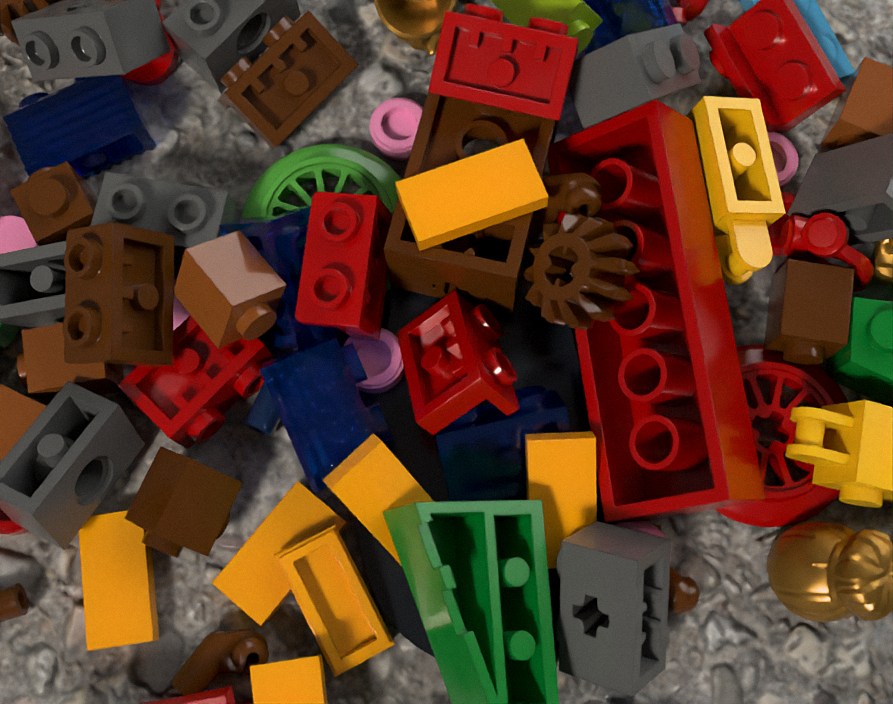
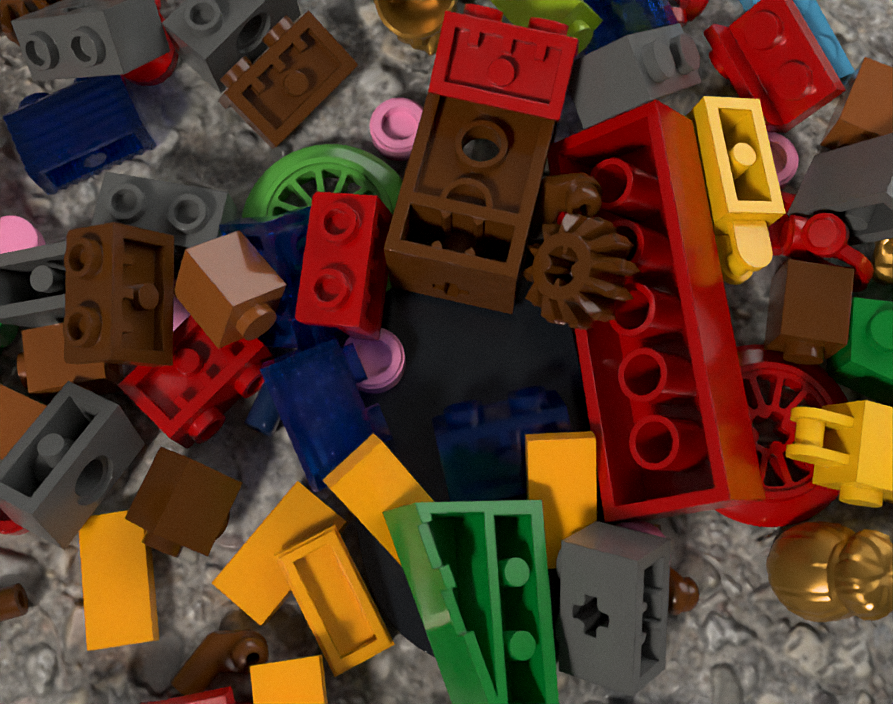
reddish brown brick [10,161,97,246] -> none
light orange tile [395,139,549,251] -> none
red bracket [397,289,520,435] -> none

